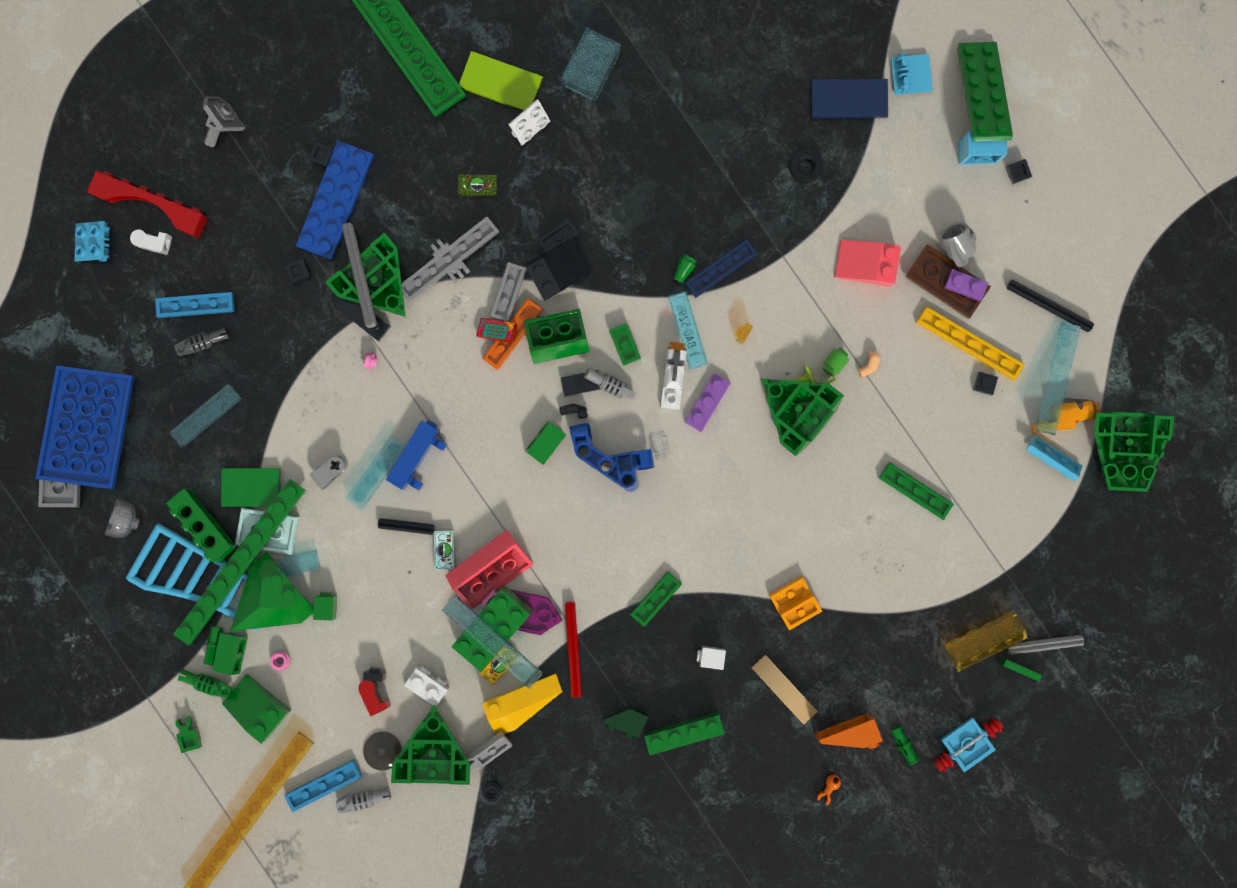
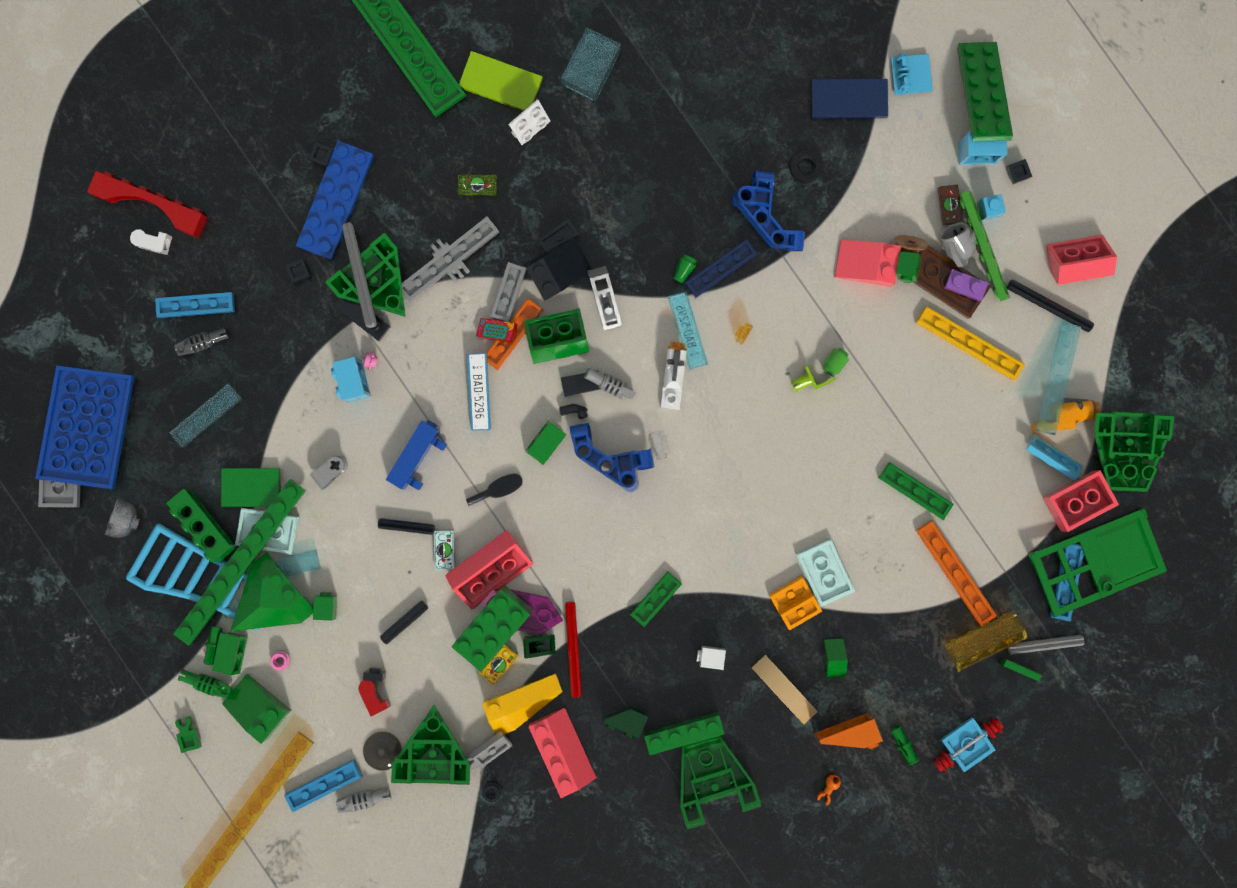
medium azure hinge [75,221,110,262] -> none
light grey piece [203,96,246,147] -> none
clear light blue plate [346,436,406,509] -> none
white bracket [404,666,450,707] -> none
clear light blue tile [442,595,543,689] -> none
green plate [609,323,641,366] -> none
medium lavender plate [685,373,730,432] -> none
green wedge [761,378,844,456] -> none
light nougat arm [858,351,881,378] -> none
black plate [973,372,998,396] -> none
none -> medium azure brick [331,357,371,403]
none -> black axle [380,601,428,645]
none -> black piece [466,474,523,506]
none -> white tile [467,353,491,430]
none -> dark green slope [523,634,556,659]
none -> coral slope [529,707,597,798]
none -> light grey slope [587,266,622,330]
none -> green wedge [680,736,761,829]
none -> blue connector [731,170,805,252]
none -> light aqua tile [796,539,855,607]
none -> green slope [823,638,848,678]
none -> medium nougat piece [894,235,929,253]
none -> green brick [896,252,921,283]
none -> orange tile [915,520,997,627]
none -> tile [938,184,963,225]
none -> bright green plate [960,191,1010,301]
none -> medium azure brick [977,194,1006,221]
none -> green door [1028,507,1167,617]
none -> coral brick [1042,470,1119,532]
none -> coral slope [1046,235,1117,285]
none -> dark azure tile [1050,544,1084,621]

